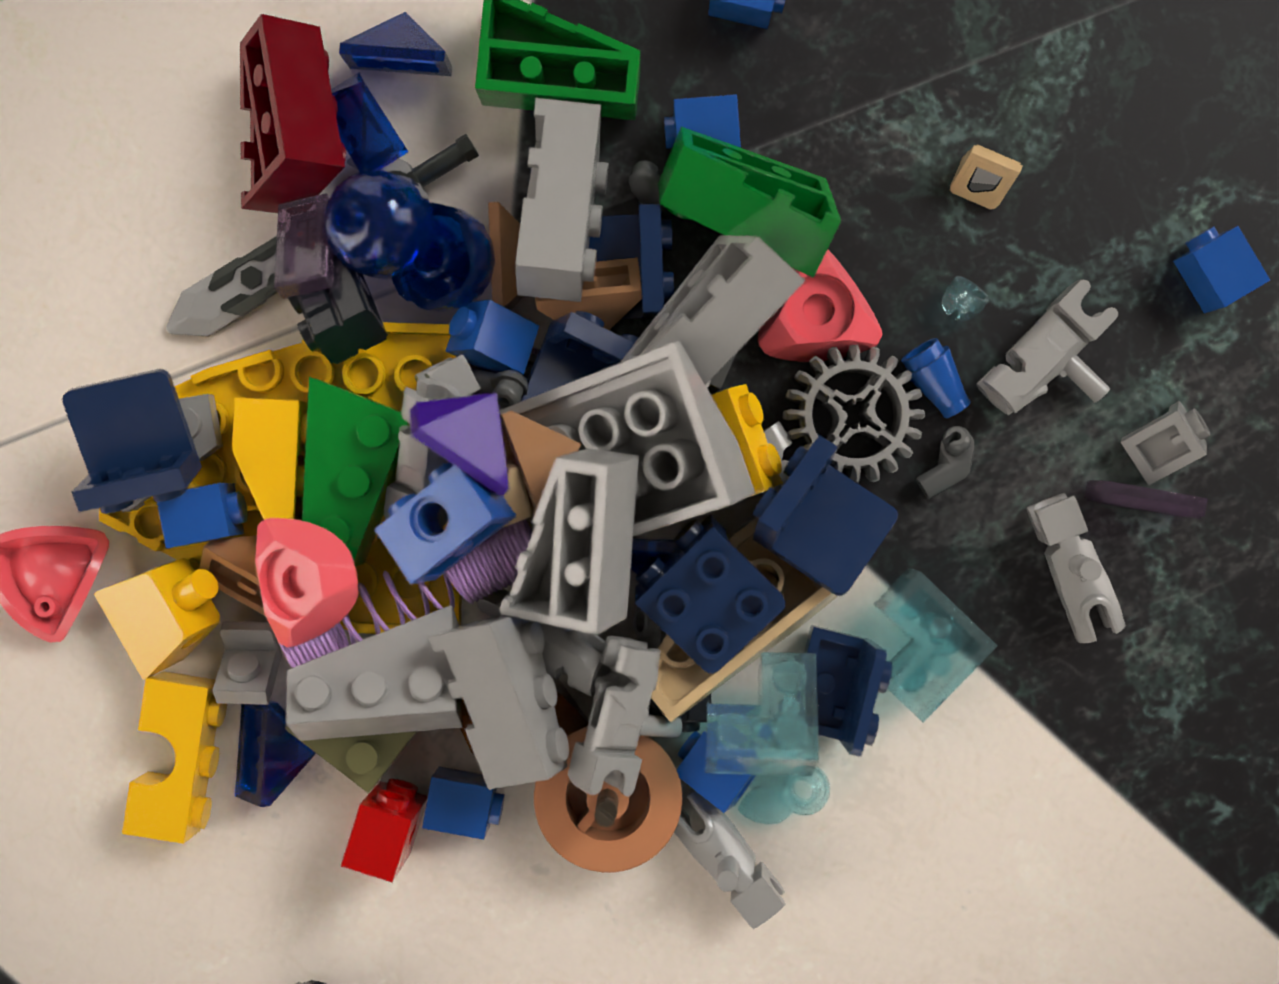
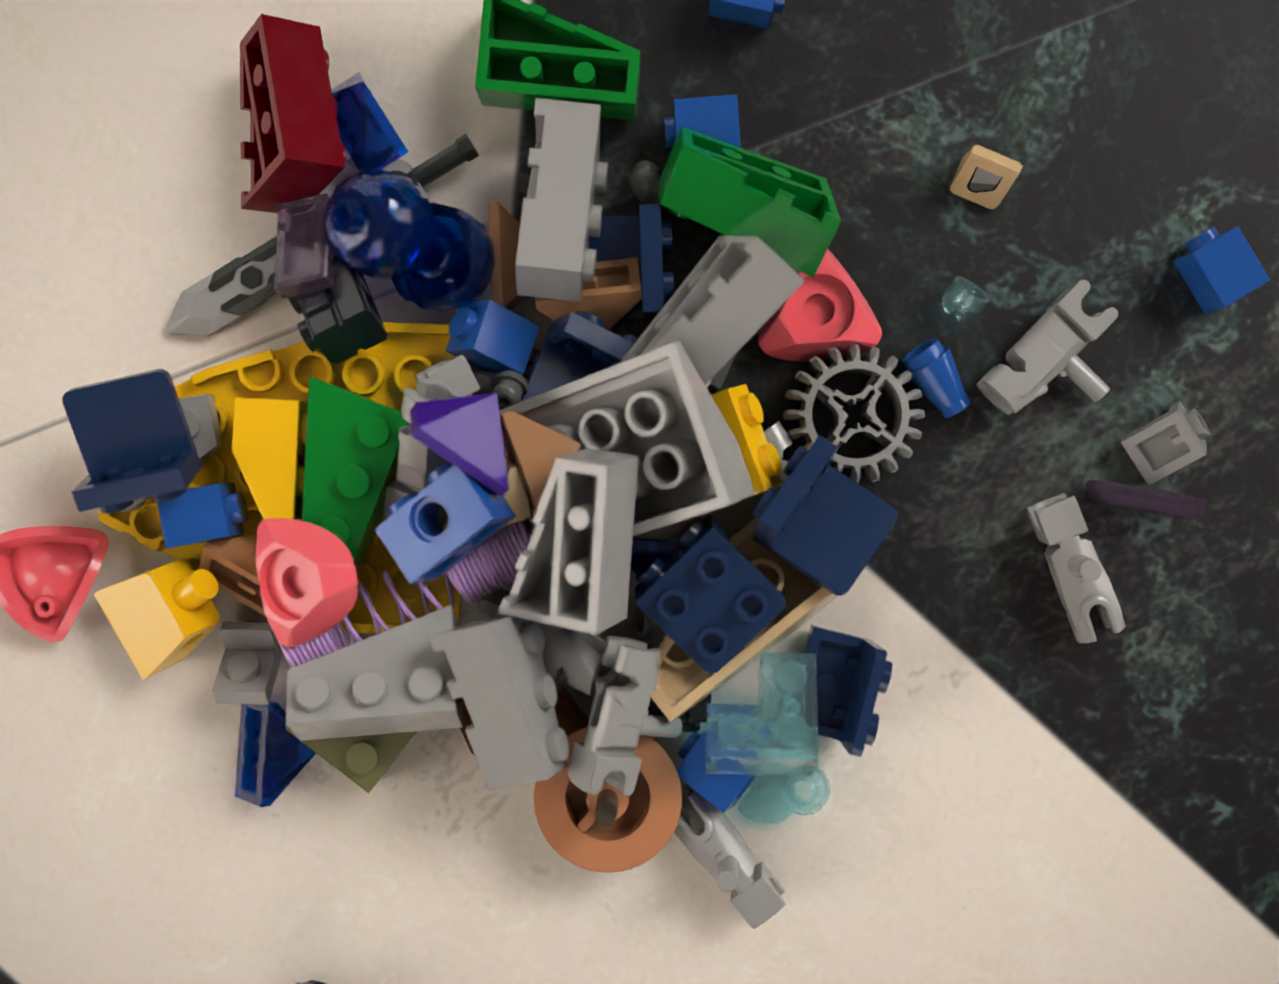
yellow arch [122,671,227,844] -> none
clear blue slope [339,12,452,77] -> none
red brick [341,778,428,883] -> none
blue brick [422,766,505,840] -> none
clear light blue brick [873,568,997,723] -> none
dark grey arm [915,426,975,500] -> none

